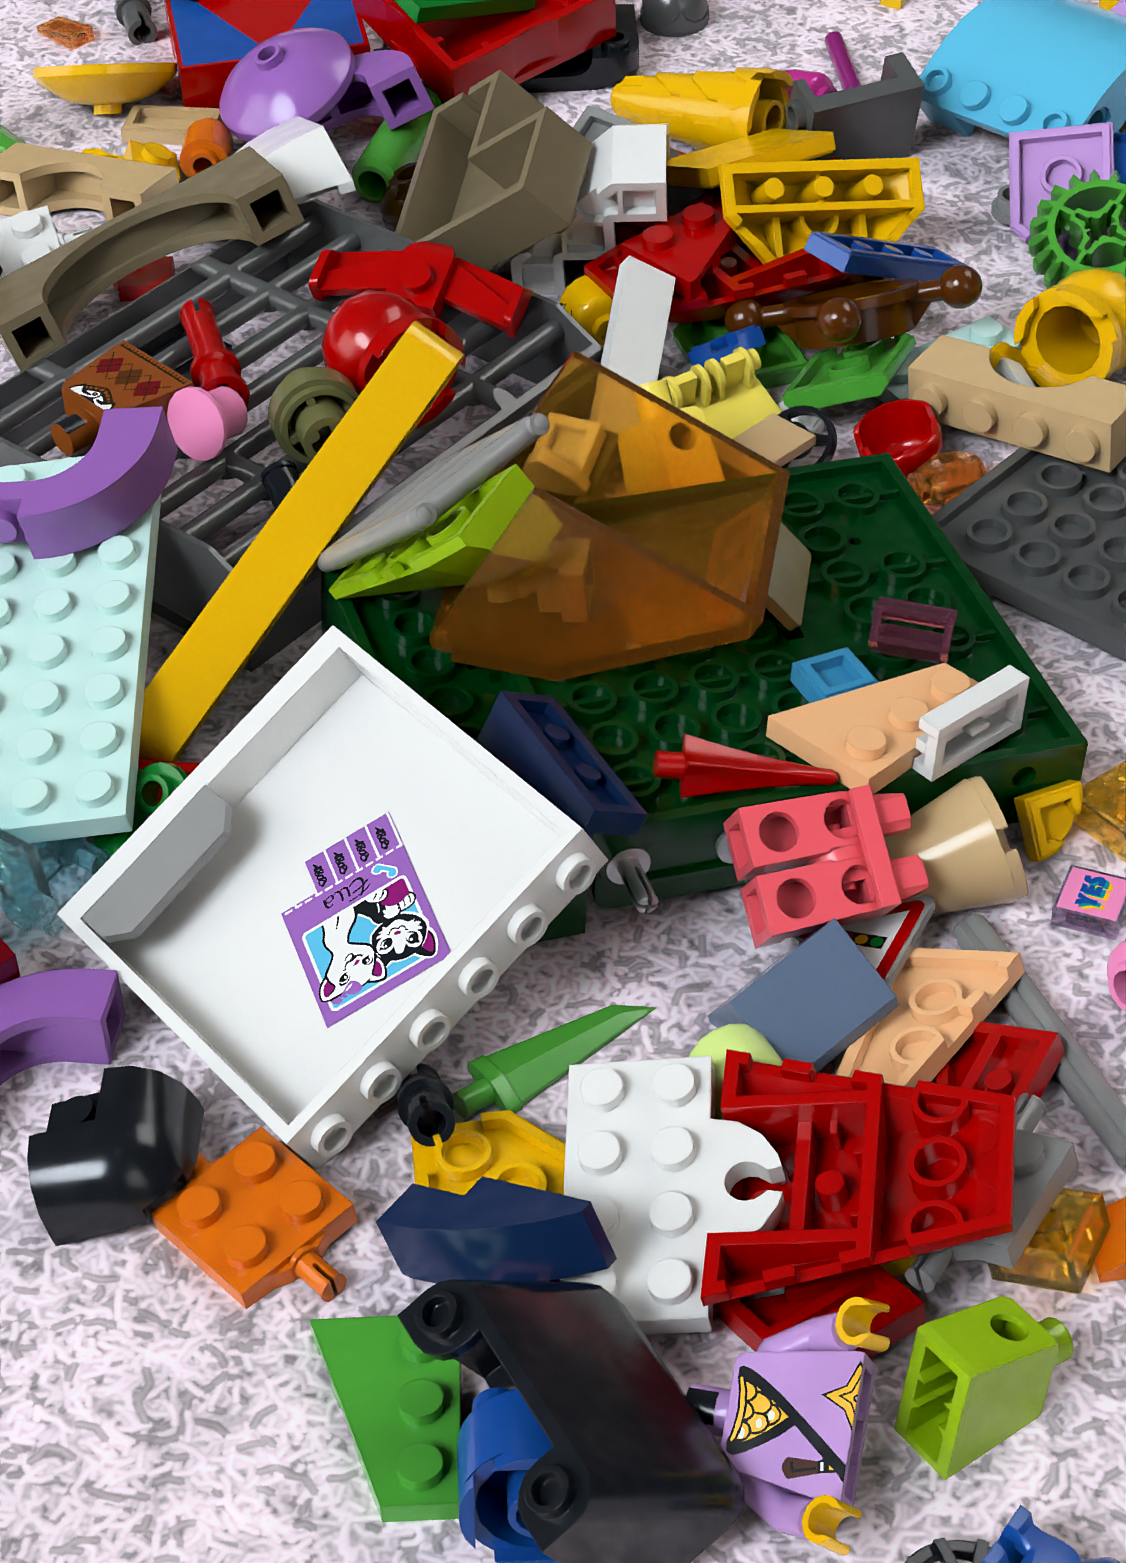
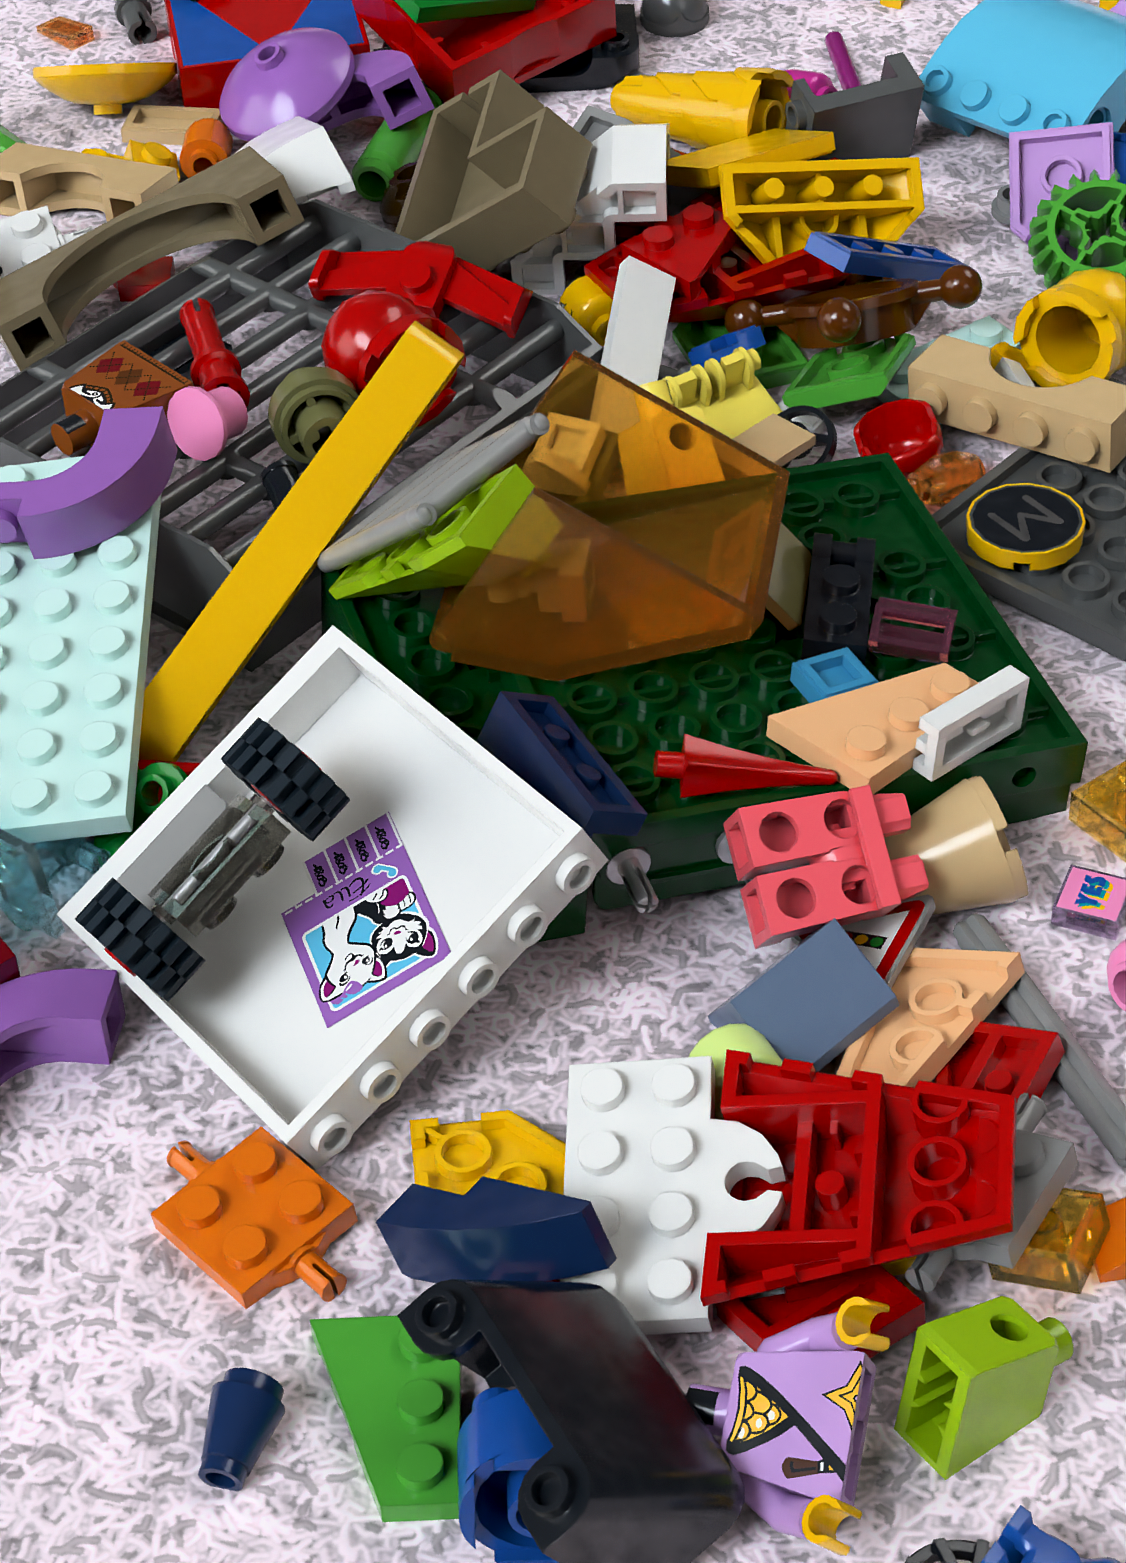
black brick [27,1066,204,1246] -> none
black pin [396,1063,455,1147] -> none
bright green bar [452,1005,657,1119] -> none
yellow tile [1014,779,1083,862] -> none
none -> plate [75,717,350,1002]
none -> dark blue cone [198,1368,285,1492]
none -> black plate [801,532,876,666]
none -> tile [966,483,1086,571]

